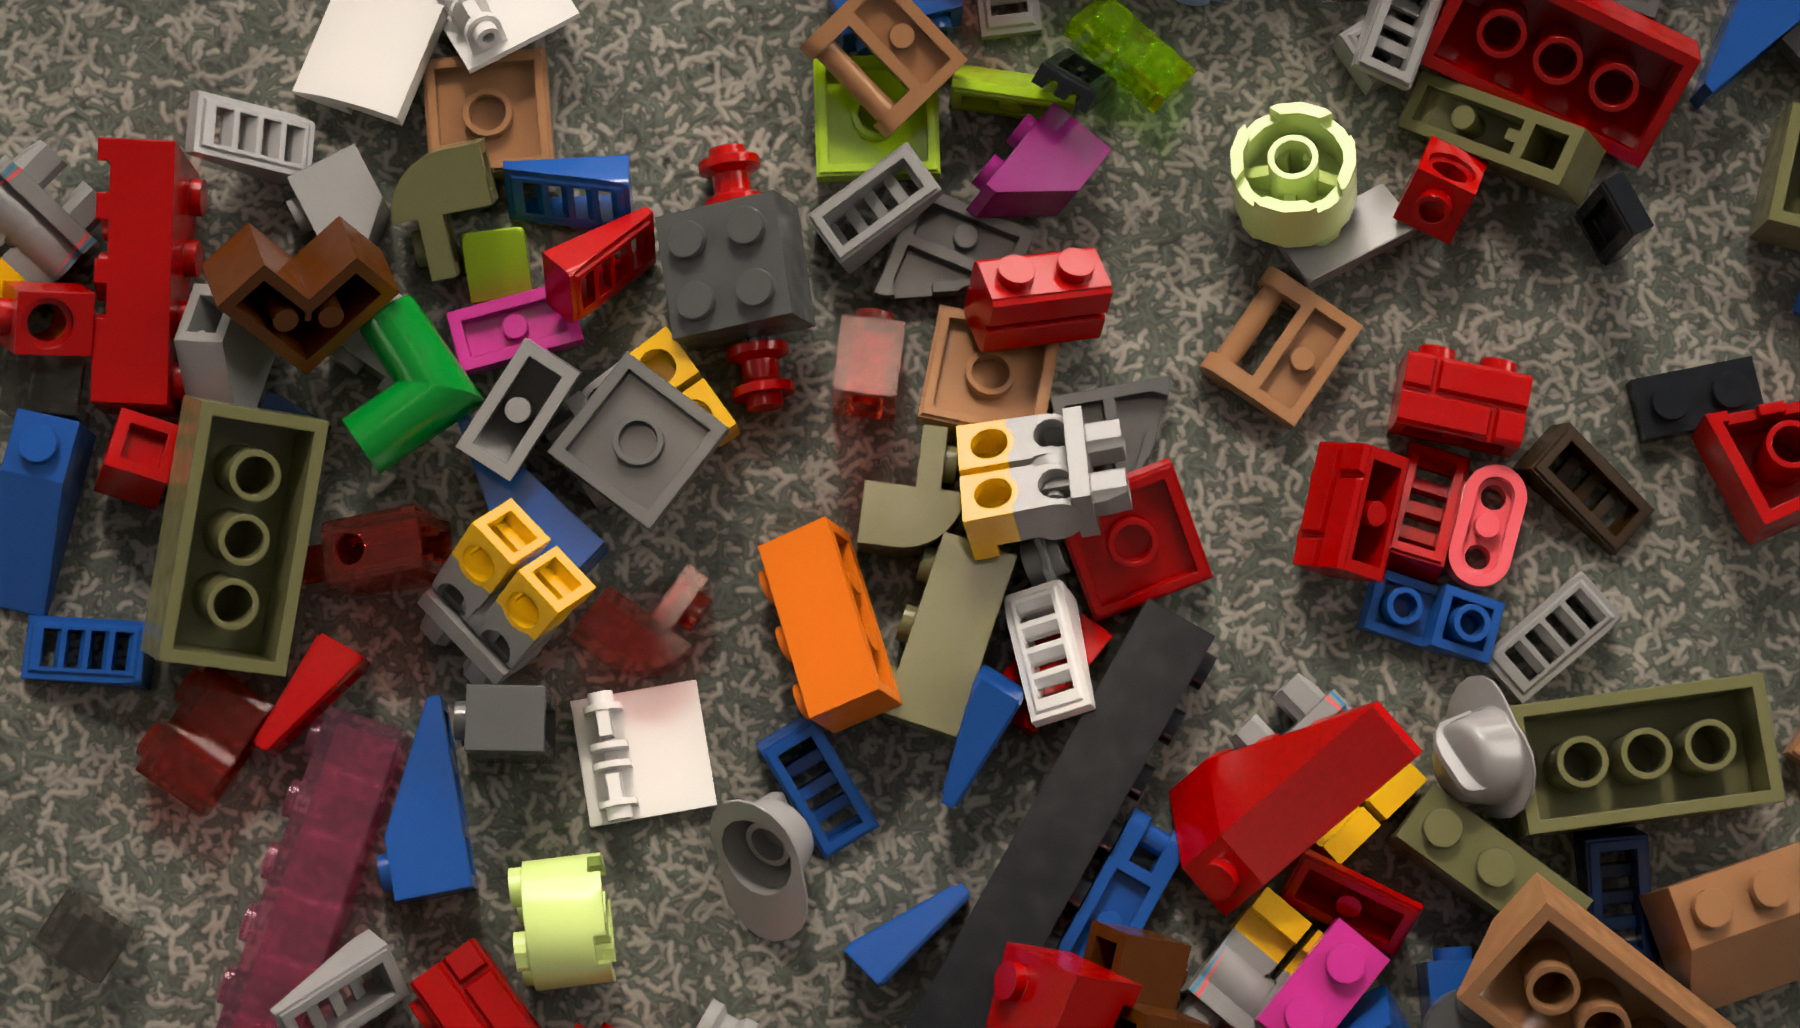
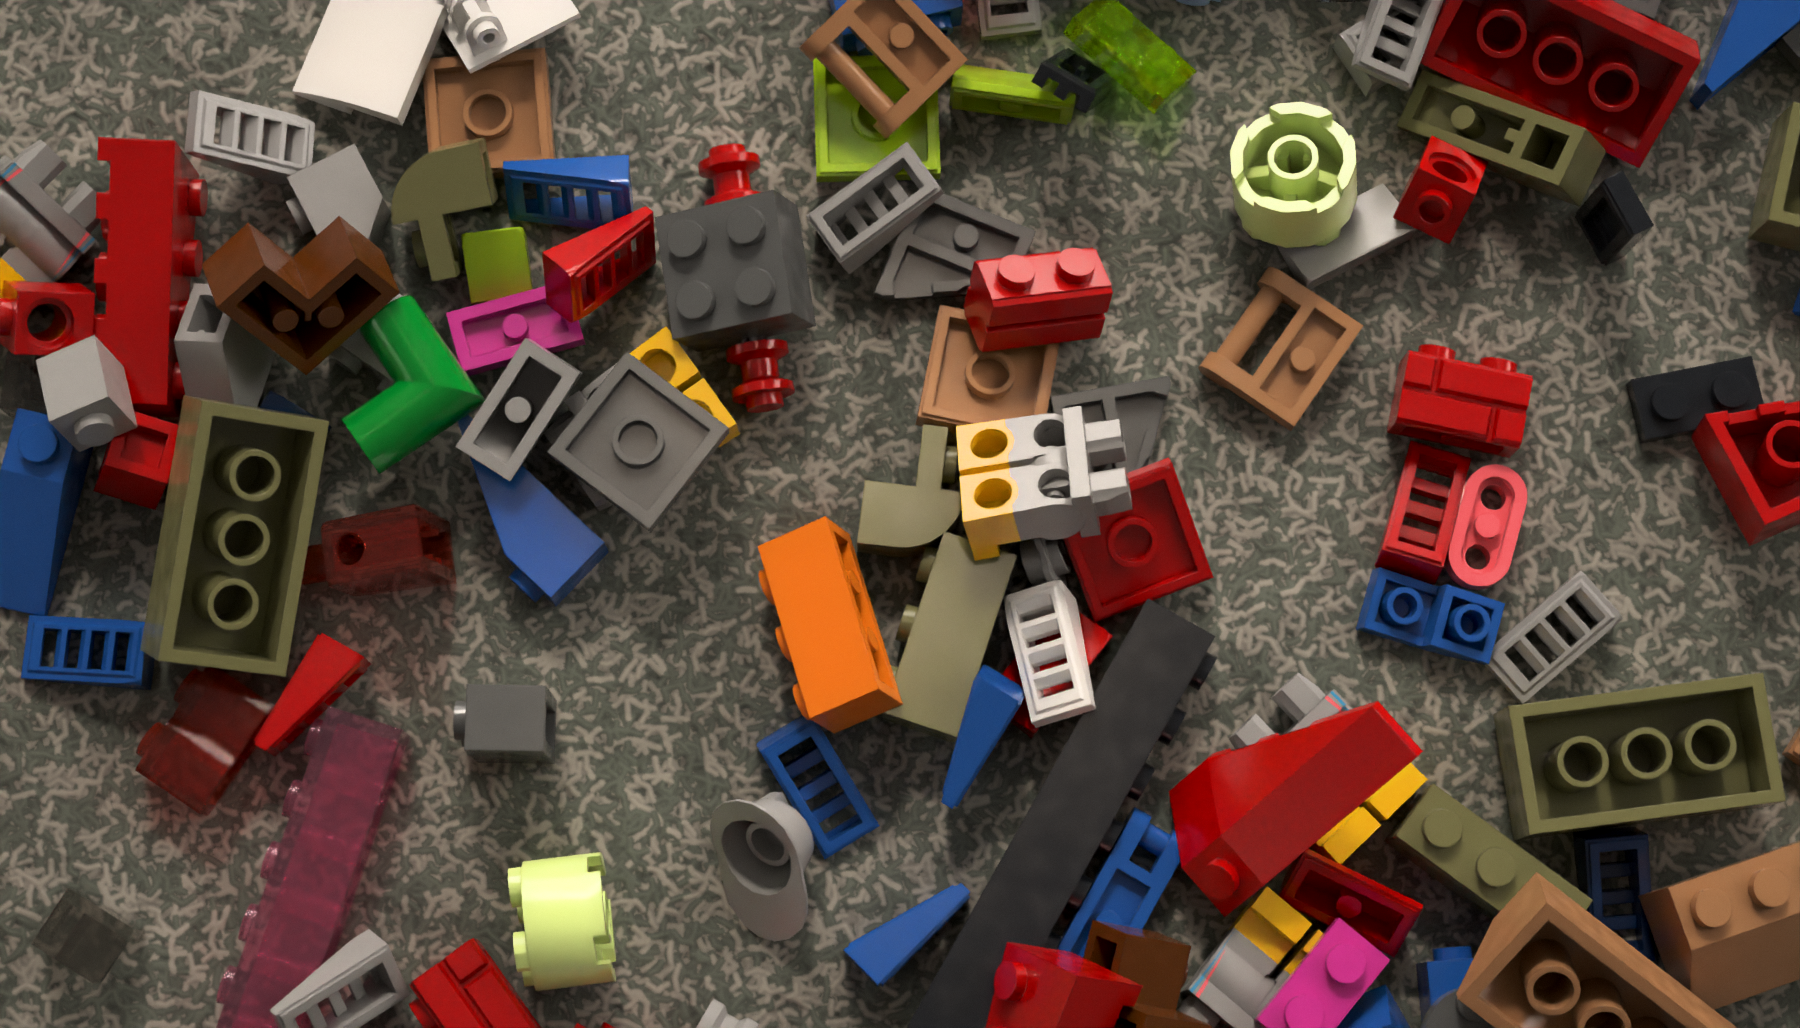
blue slope [377,695,479,905] -> none
hips [417,498,596,685] -> none
clear red brick [570,563,713,679] -> none
white hinge [570,680,717,828] -> none
clear red brick [832,308,906,422] -> none
magenta slope [966,102,1112,218] -> none
red brick [1292,441,1410,583] -> none
light grey piece [1432,675,1536,819] -> none
dark brown slope [1513,423,1654,556] -> none
none -> light grey brick [36,335,138,452]

